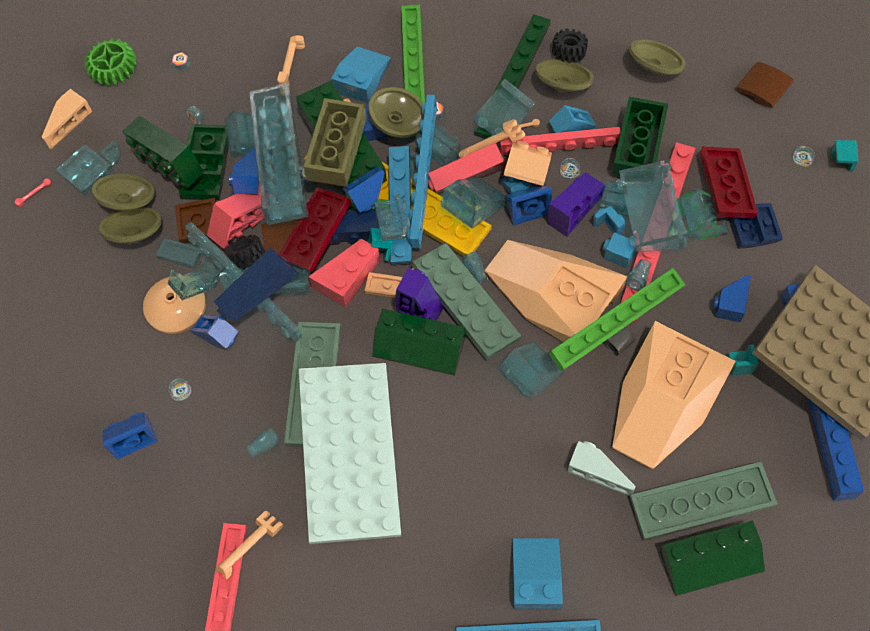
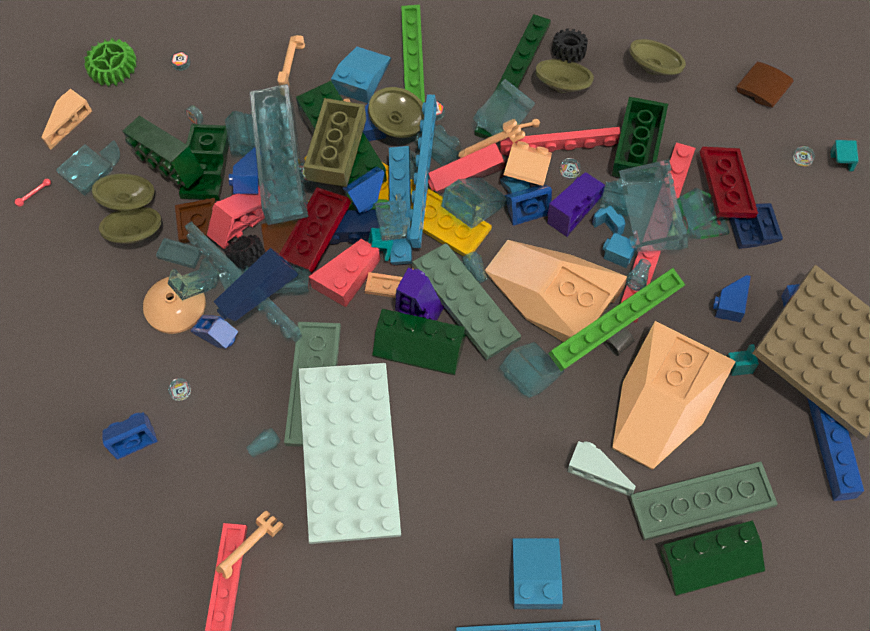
dark azure slope [549,105,597,133] -> none

